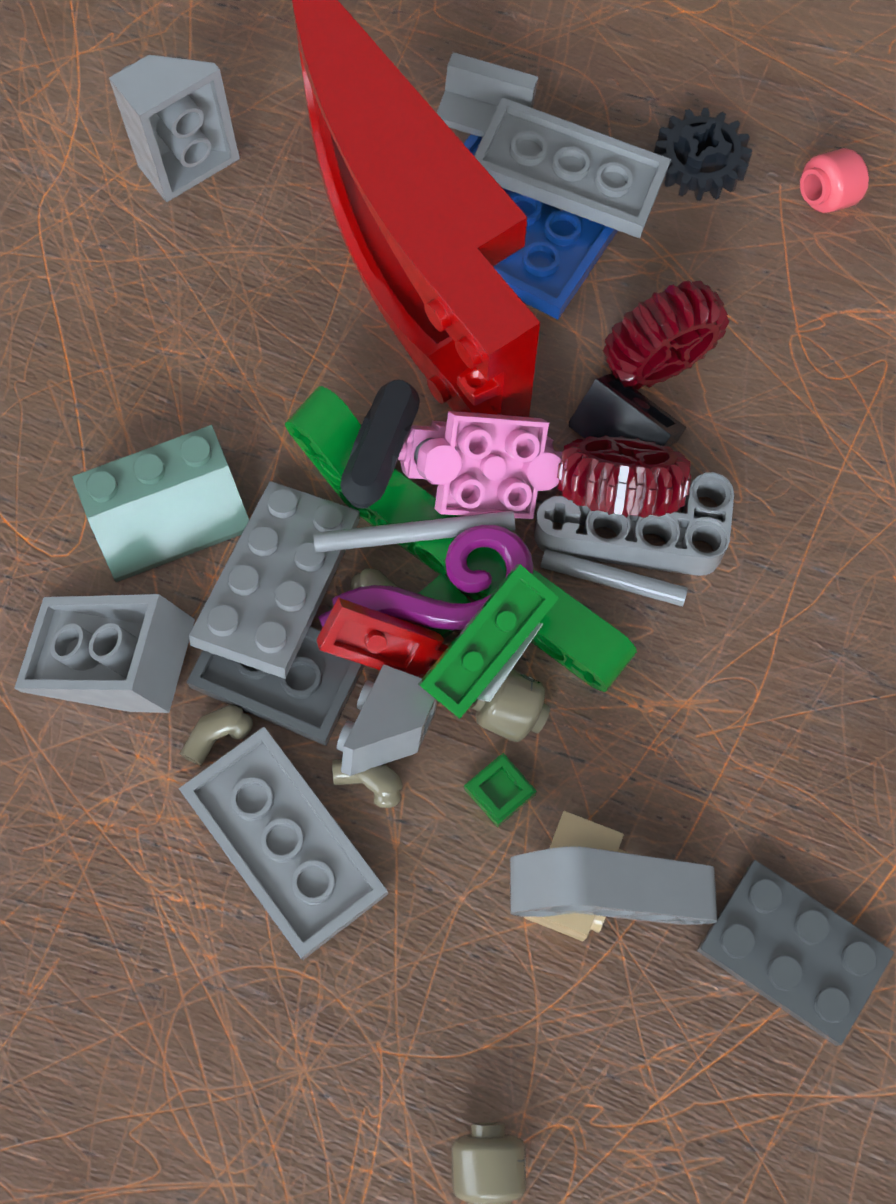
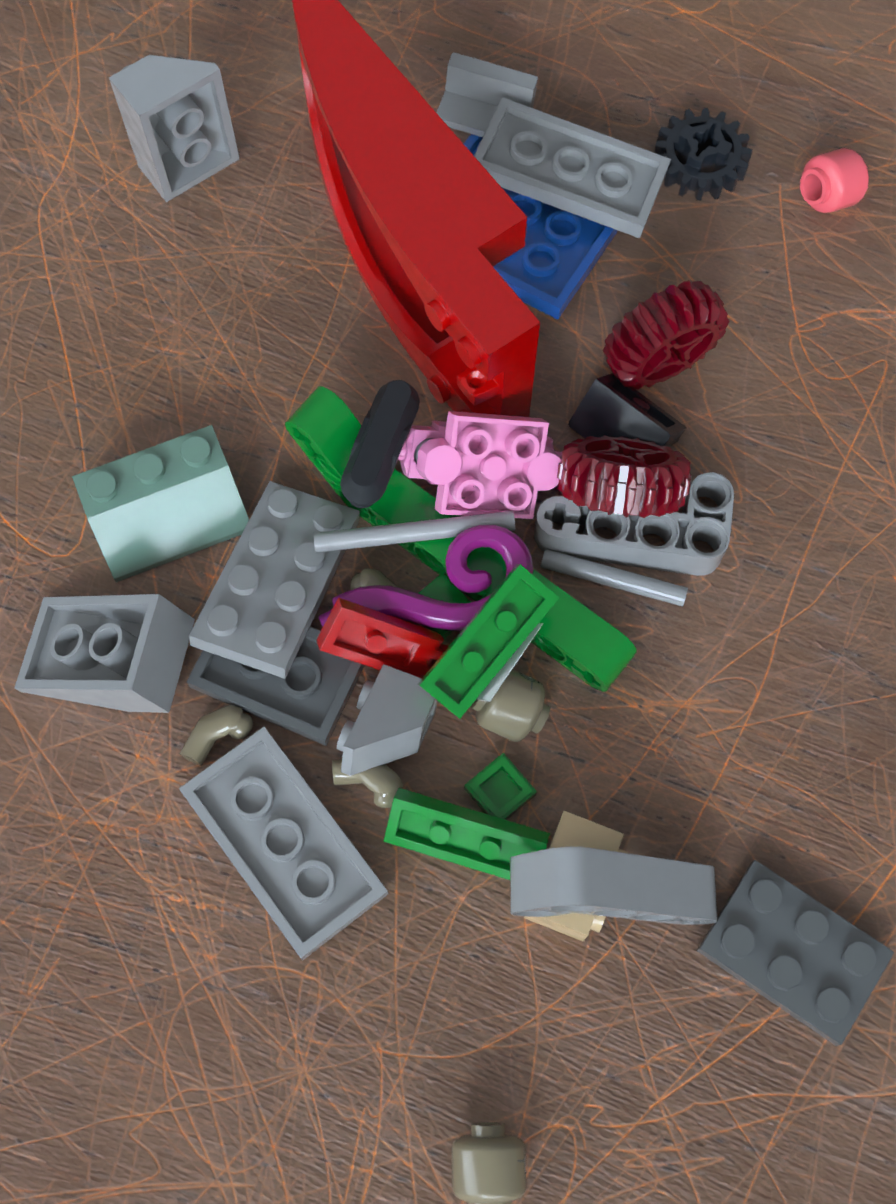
none -> green plate [383,788,550,880]

